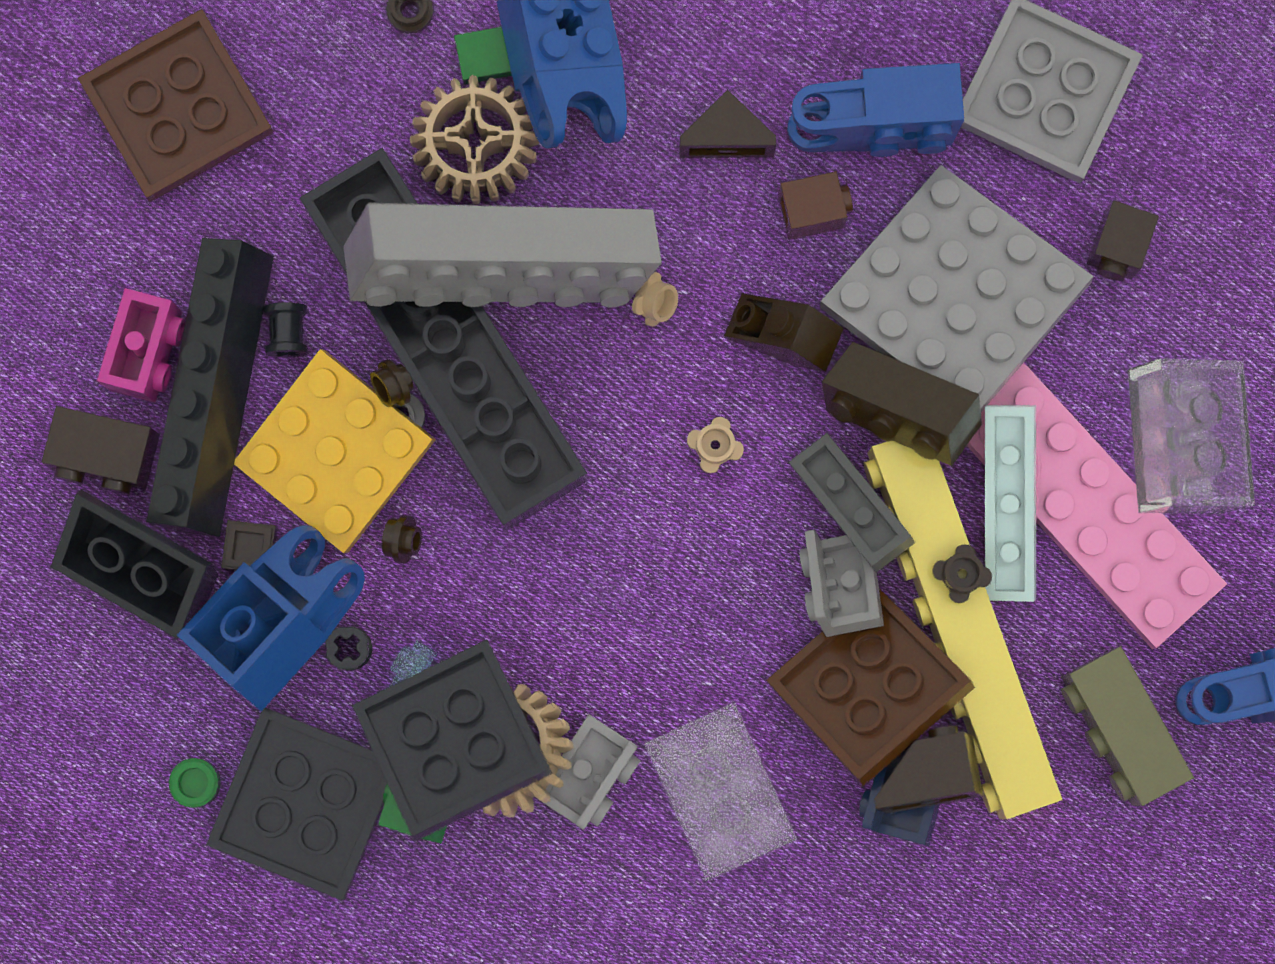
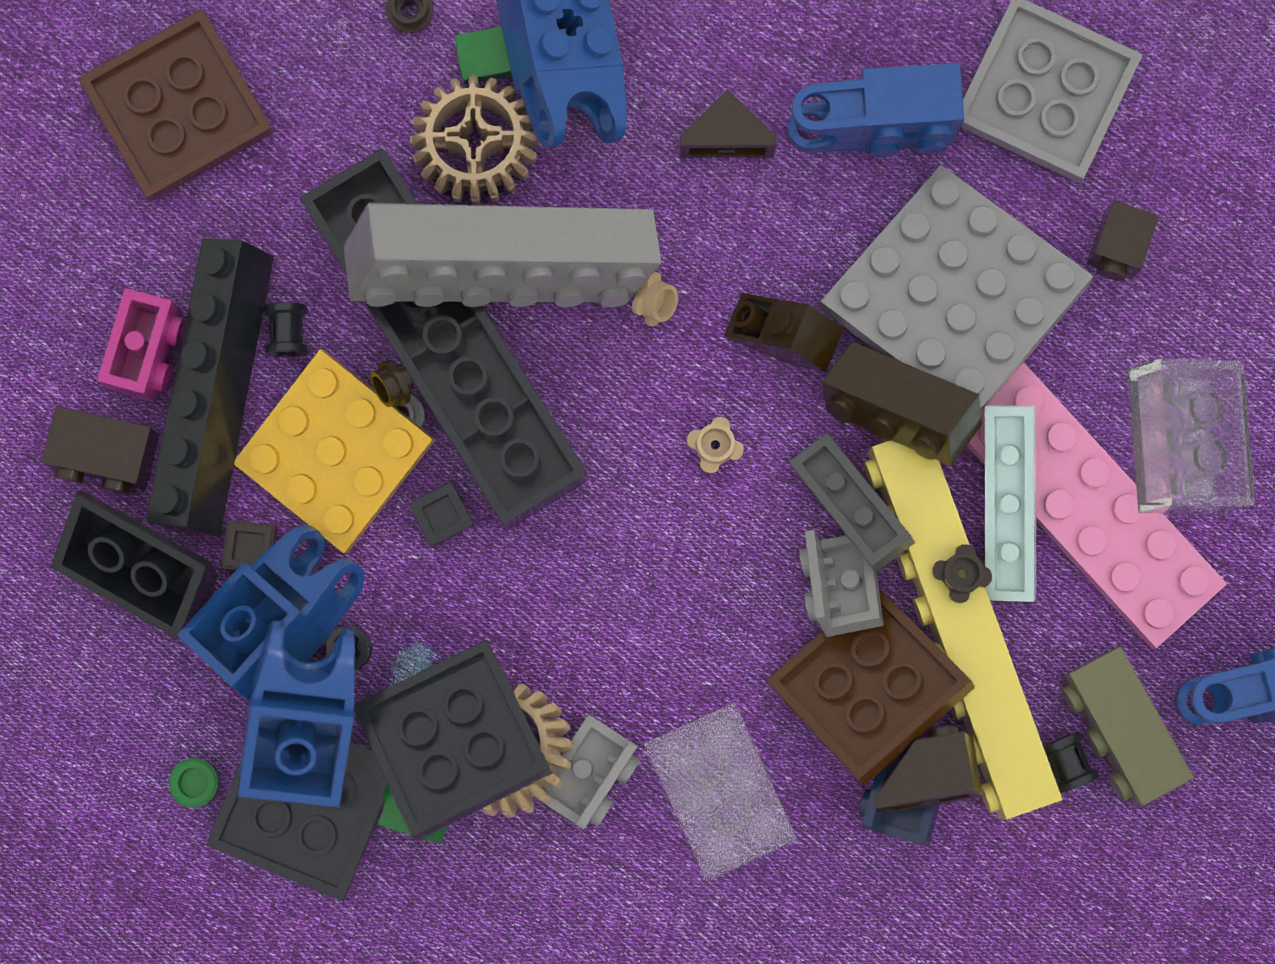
dark brown plate [382,515,422,564] -> none
reddish brown brick [778,171,853,240] -> none
none -> blue brick [238,620,354,807]
none -> black plate [408,482,474,548]
none -> black bush [1043,731,1100,793]

